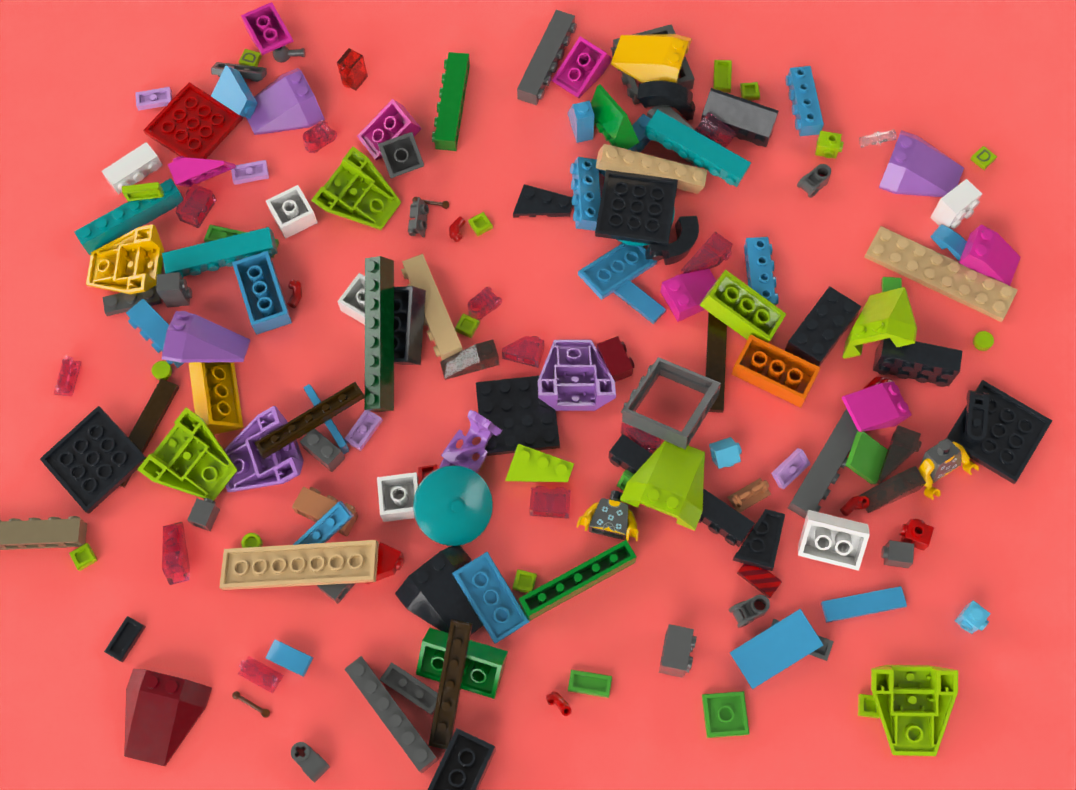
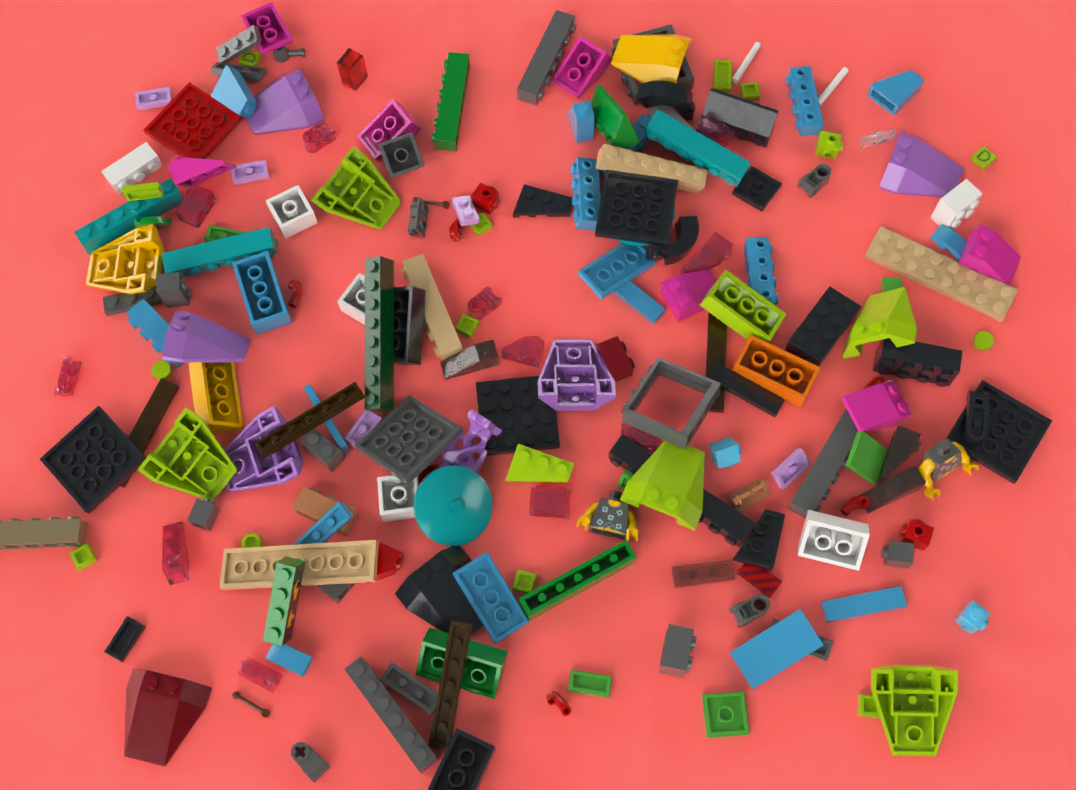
none -> green tile [133,216,172,229]
none -> plate [216,25,262,63]
none -> brick [263,556,305,646]
none -> dark grey plate [354,395,463,485]
none -> lavender plate [452,195,479,226]
none -> red brick [471,182,500,214]
none -> clear smoke tile [671,560,735,588]
none -> black tile [709,362,784,417]
none -> white bar [731,42,761,84]
none -> black tile [732,166,782,212]
none -> white bar [818,67,849,106]
none -> dark azure slope [867,70,924,116]

